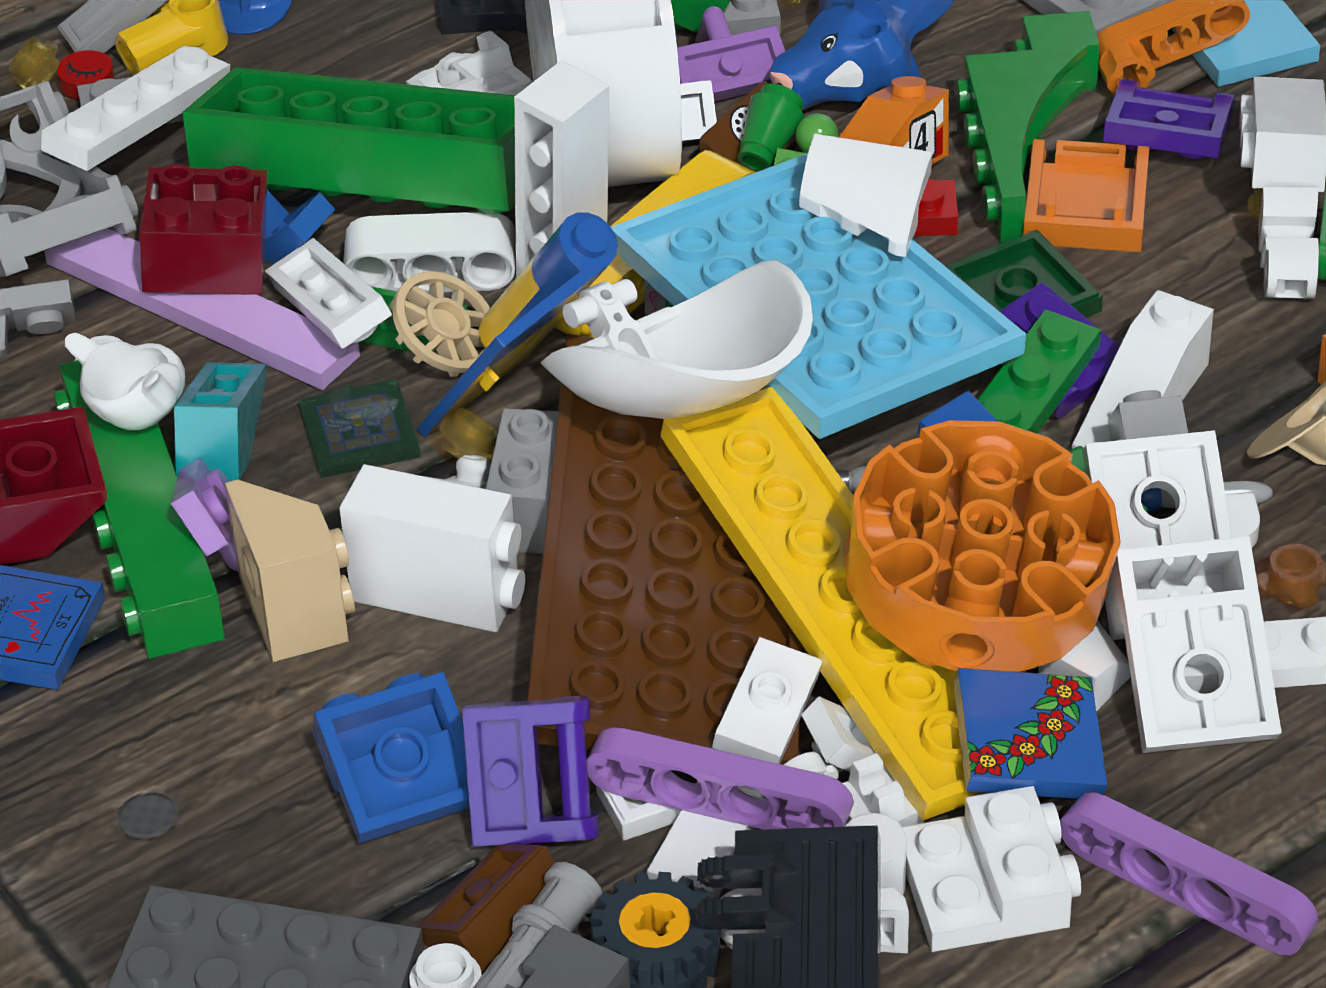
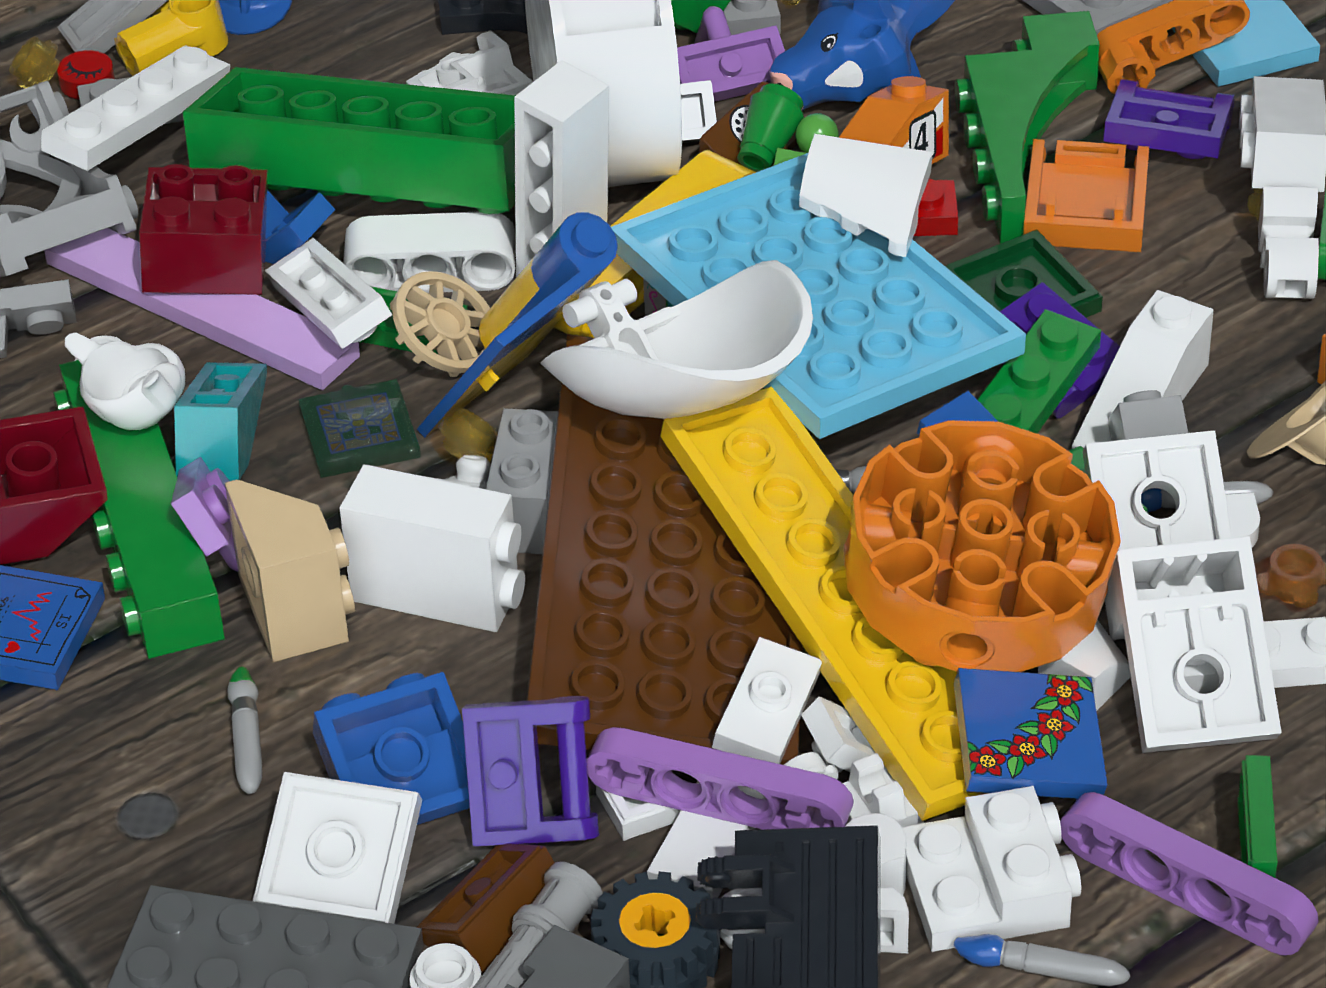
none -> light grey piece [227,666,262,794]
none -> white plate [253,772,422,924]
none -> light grey piece [954,934,1131,986]
none -> green tile [1237,755,1278,878]

